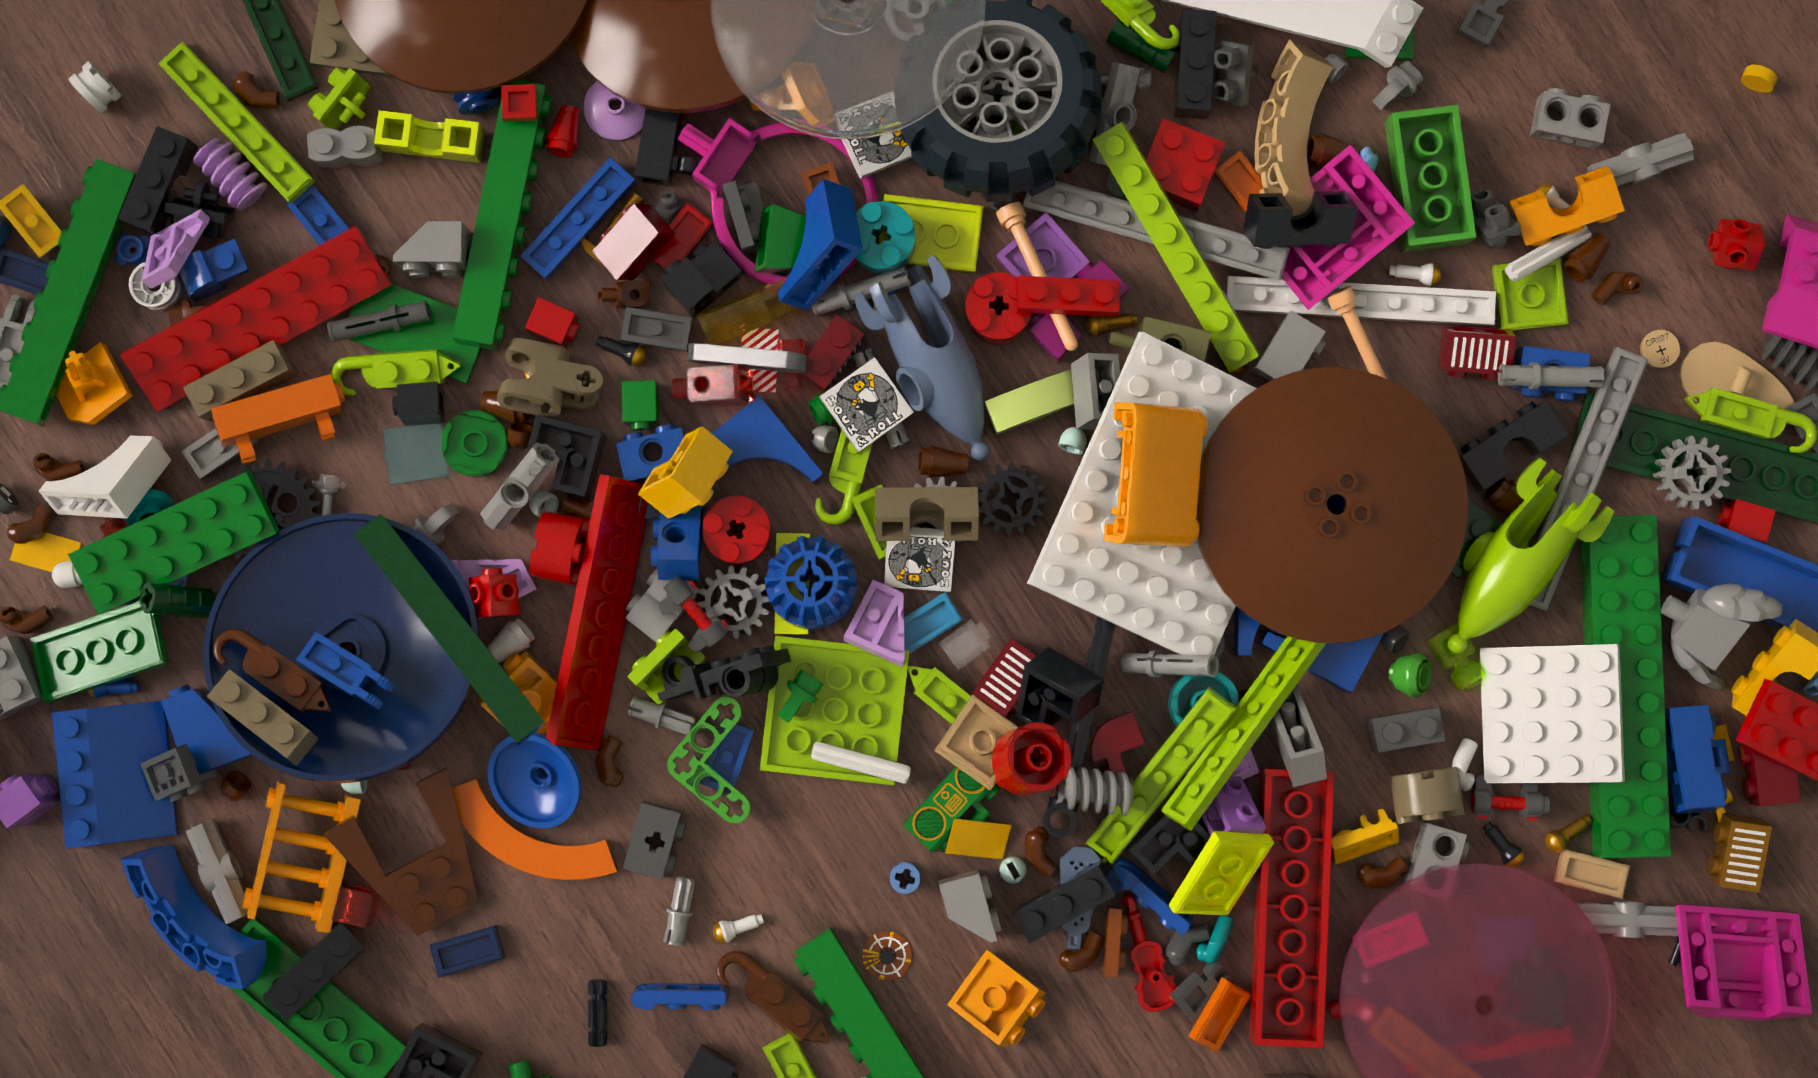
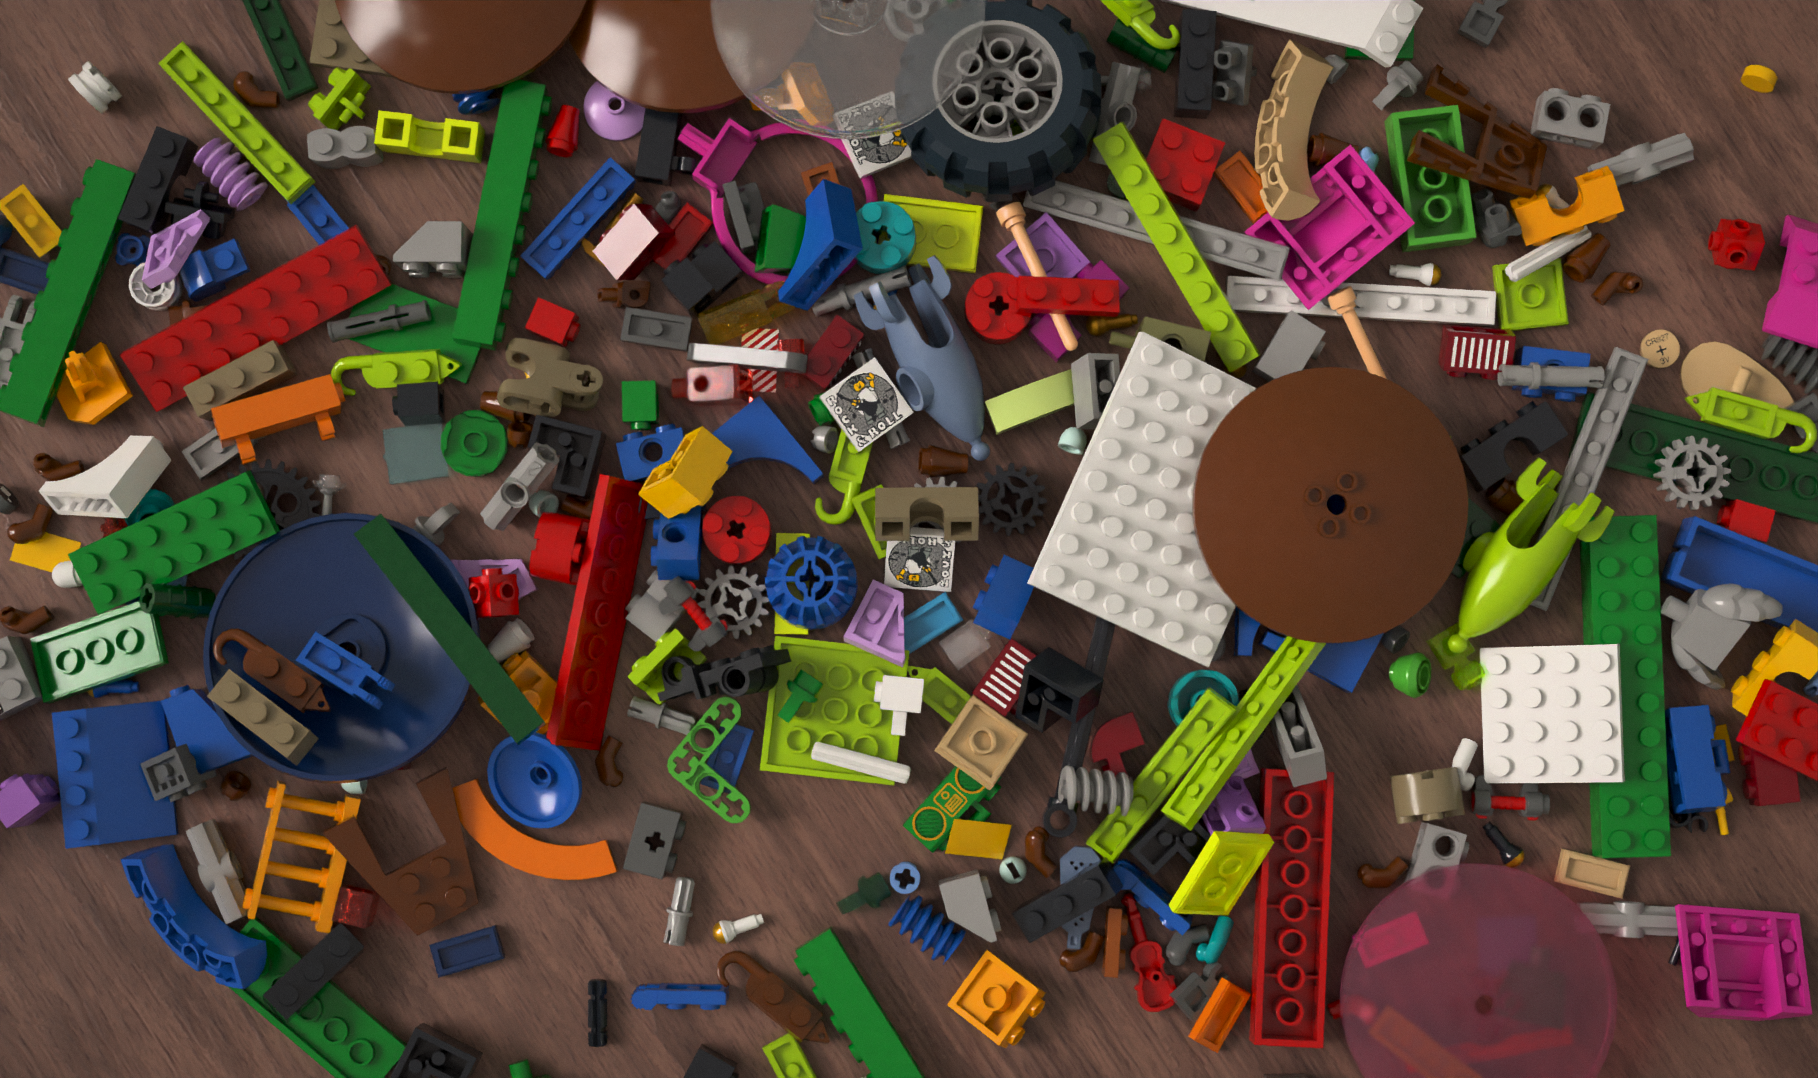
red plate [501,84,537,122] -> none
black piece [596,336,646,367] -> none
dark orange piece [862,930,912,981] -> none
red brick [992,722,1071,796] -> none
light orange windscreen [1103,402,1208,547] -> none
light grey pin [1121,650,1219,678] -> none
black arch [1243,191,1357,249] -> none
yellow plate [1331,809,1399,865] -> none
dark grey brick [1365,707,1445,753] -> none
pearl gold piece [1545,814,1592,853] -> none
pearl gold brick [1707,813,1772,893] -> none
none -> clear green piece [836,872,892,915]
none -> white brick [874,675,924,736]
none -> blue piece [888,895,966,965]
none -> blue brick [972,555,1034,640]
none -> reddish brown wing [1407,64,1547,199]

